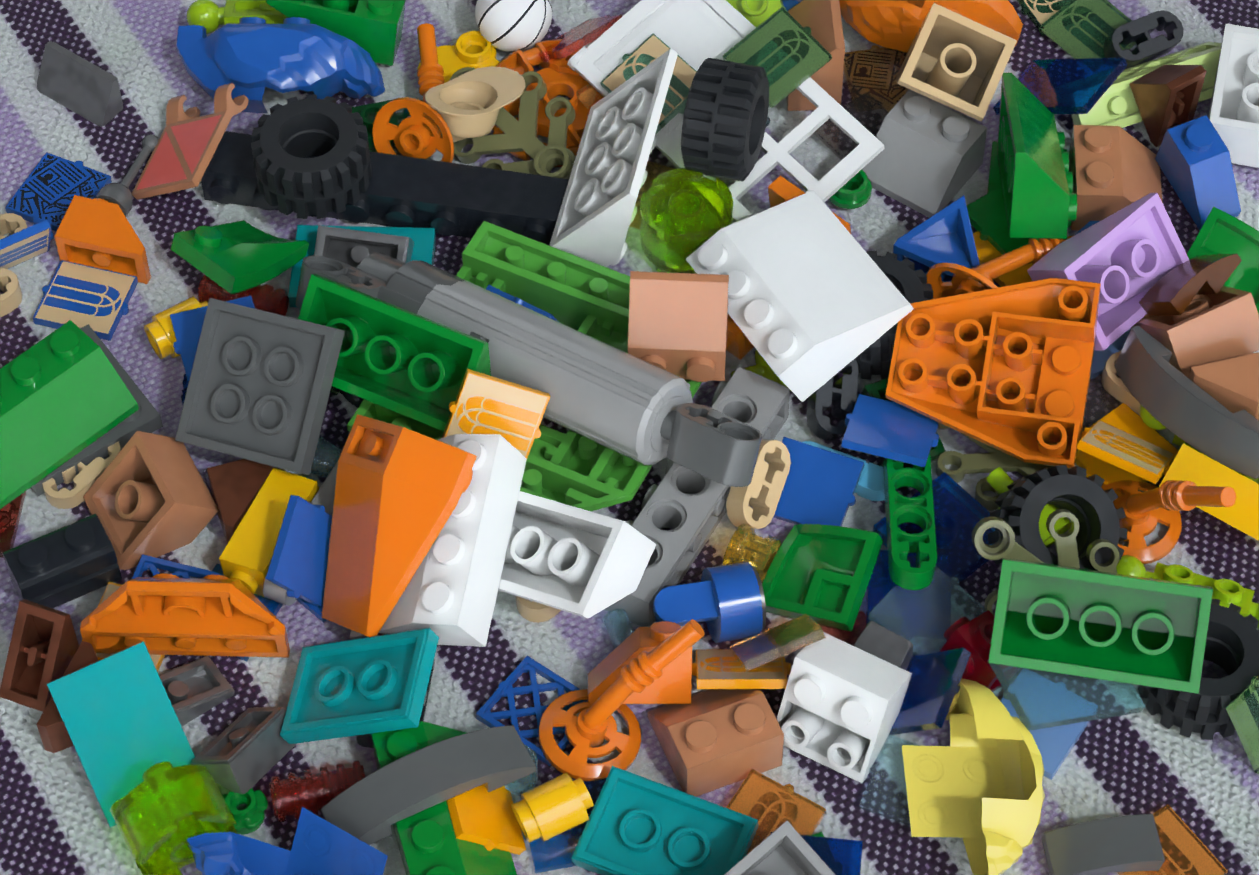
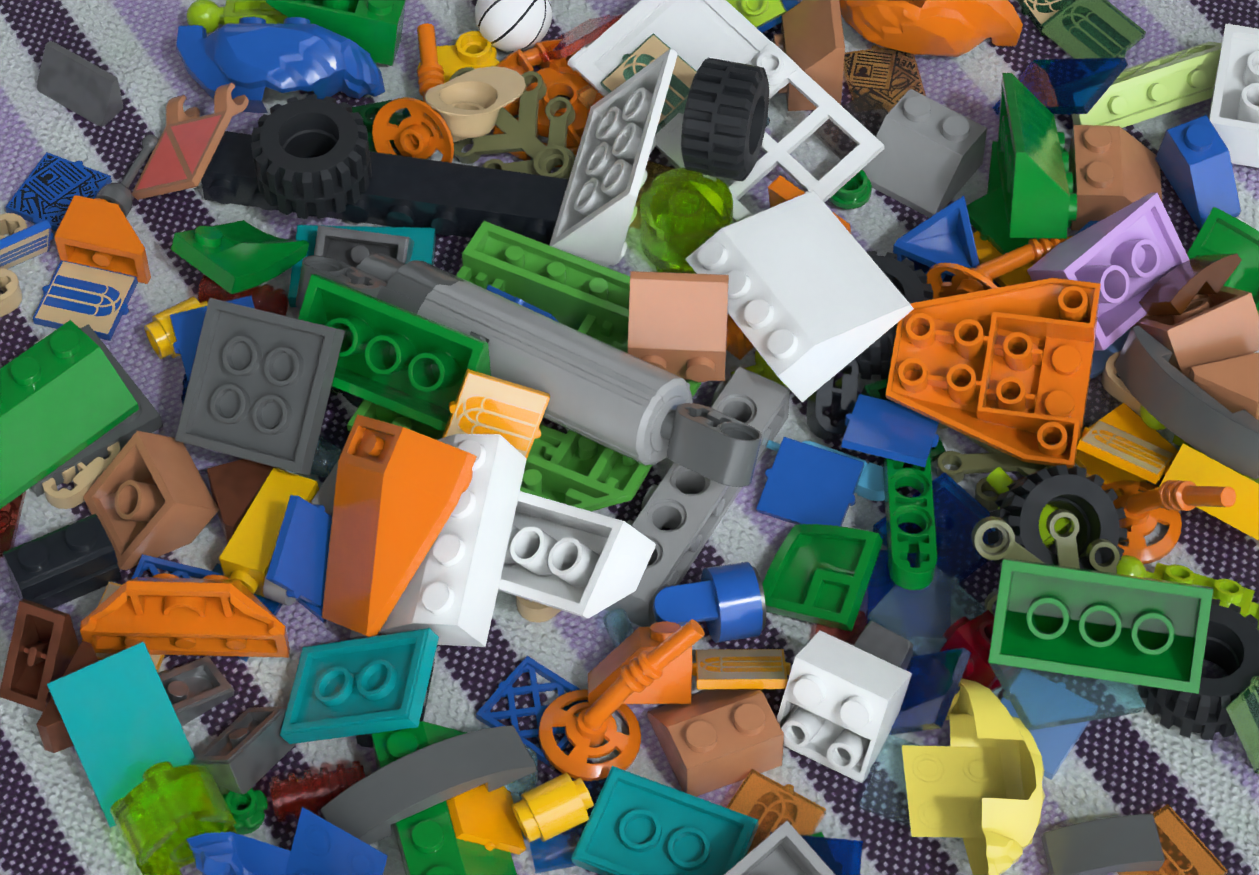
clear green piece [723,7,832,108] -> none
clear yellow wheel [723,523,781,583] -> none
tan beam [726,440,791,529] -> none
piece [729,614,826,671] -> none
tan slope [895,3,1017,122] -> none
black beam [1103,10,1184,70] -> none
copper slope [1130,65,1207,147] -> none

